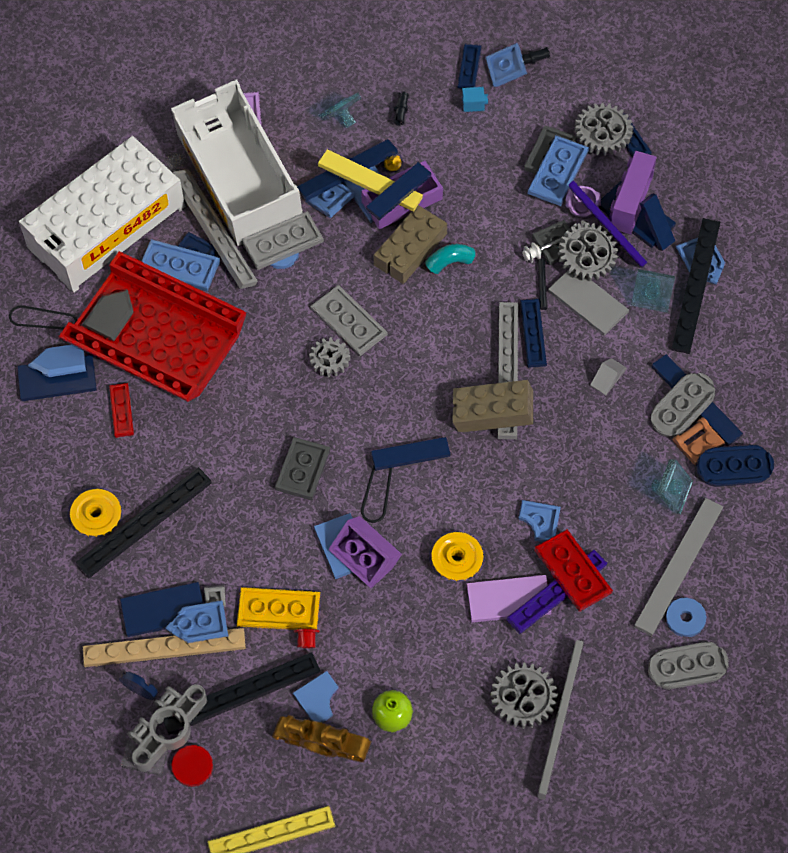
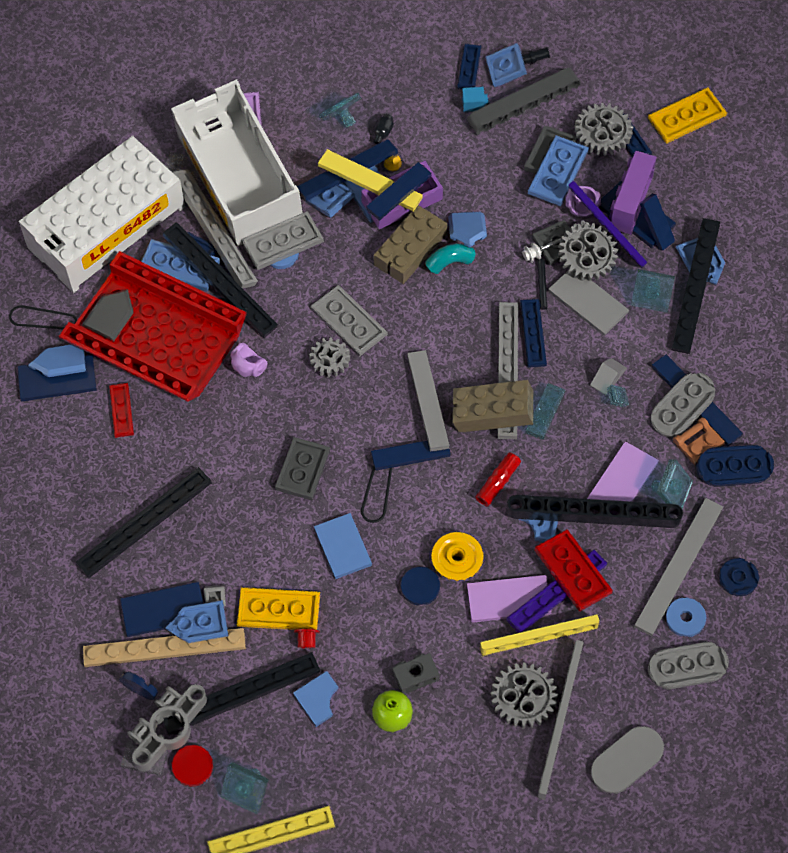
yellow gear [70,489,122,537] -> none
pearl gold piece [272,715,371,762] -> none
medium lavender slope [328,516,402,588] -> none
black pin [393,91,409,126] -> none
none -> black plate [162,222,278,338]
none -> clear light blue tile [220,762,269,814]
none -> lavender hair [230,343,268,377]
none -> black plant [373,114,394,145]
none -> dark grey brick [392,653,440,694]
none -> dark blue tile [401,567,440,605]
none -> light grey tile [407,350,449,452]
none -> medium blue tile [448,212,487,248]
none -> dark grey beam [467,68,581,135]
none -> red axle [475,452,521,507]
none -> light yellow tile [480,614,599,656]
none -> black beam [506,495,683,528]
none -> clear light blue plate [526,383,565,440]
none -> lavender tile [587,442,659,515]
none -> light grey tile [591,727,664,794]
none -> clear light blue tile [607,385,629,407]
none -> yellow tile [648,88,727,144]
none -> dark blue tile [719,558,759,597]

